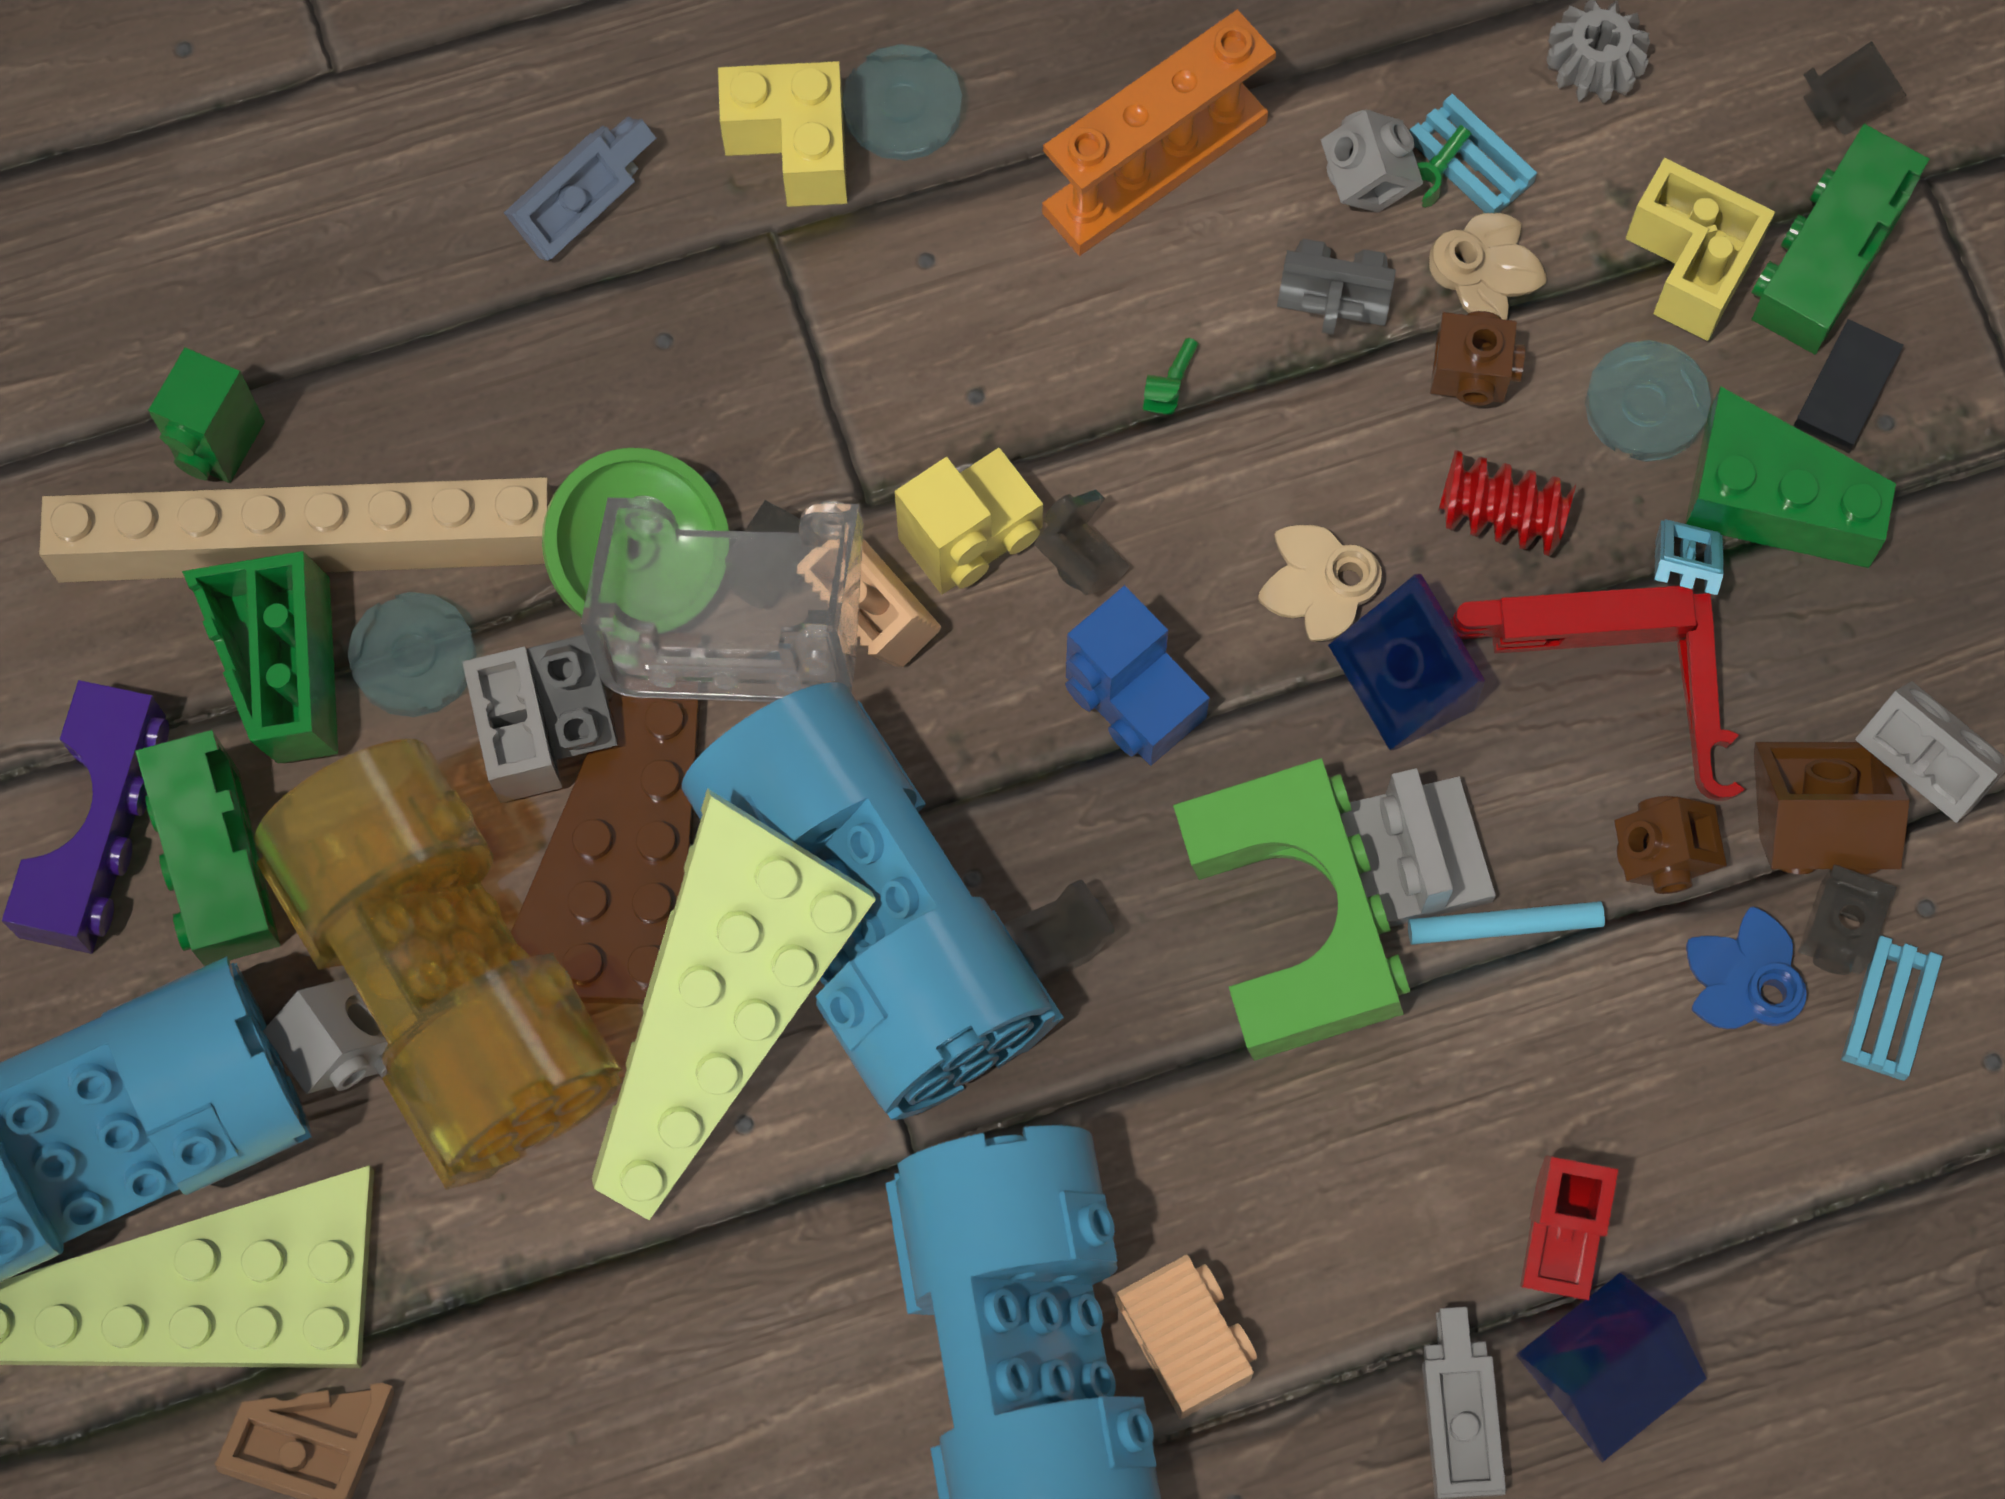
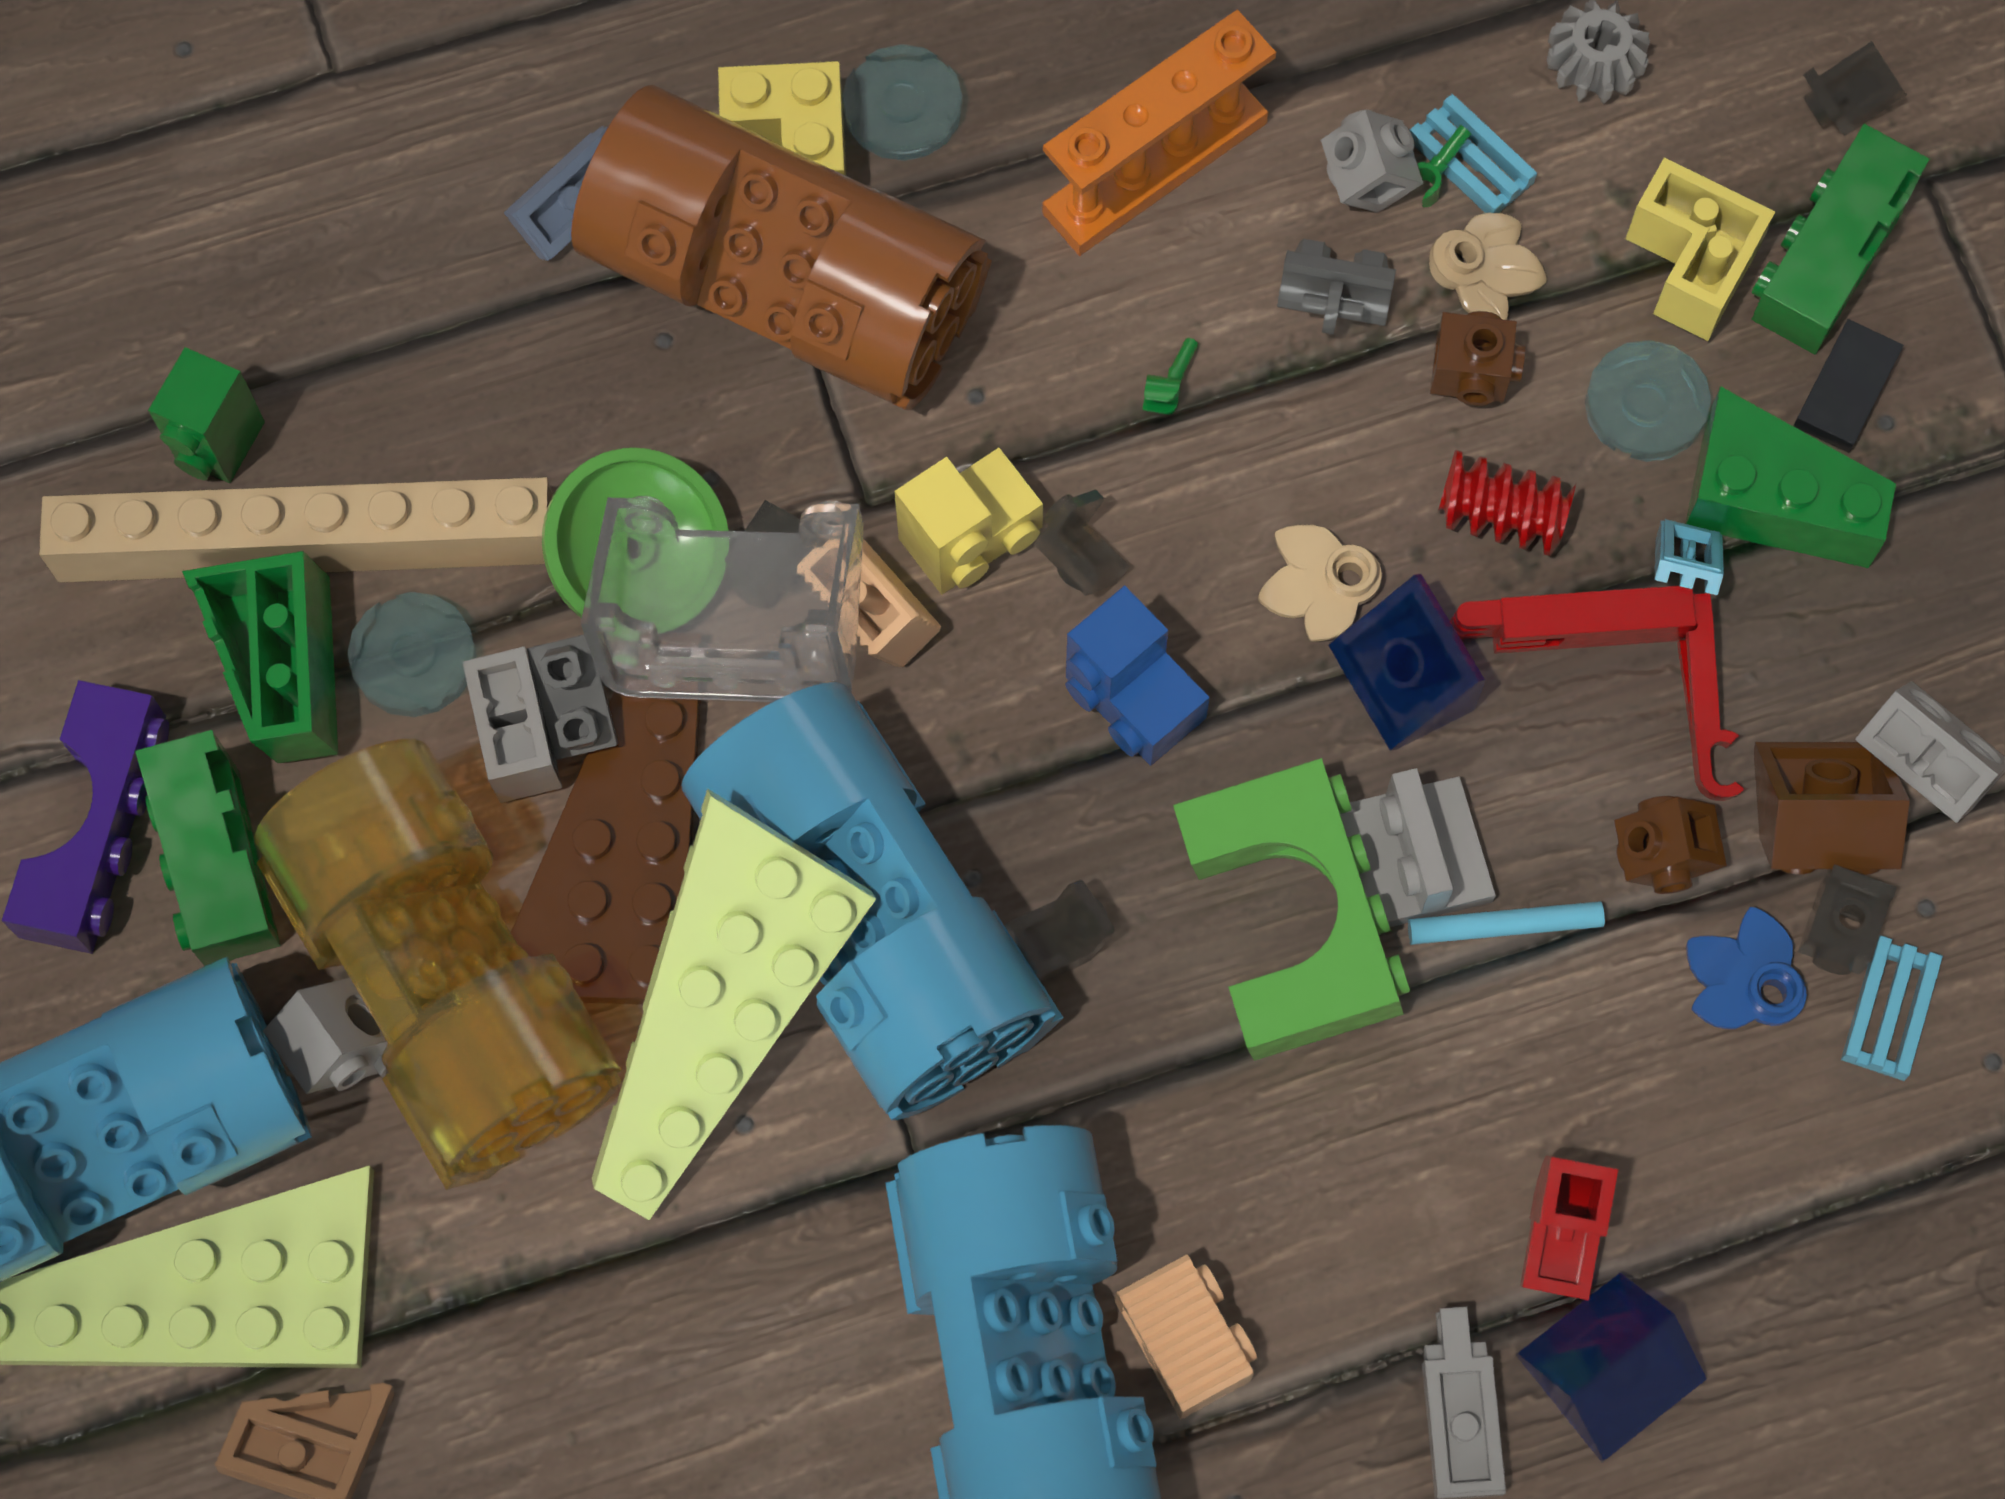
none -> dark orange cylinder [571,85,992,410]

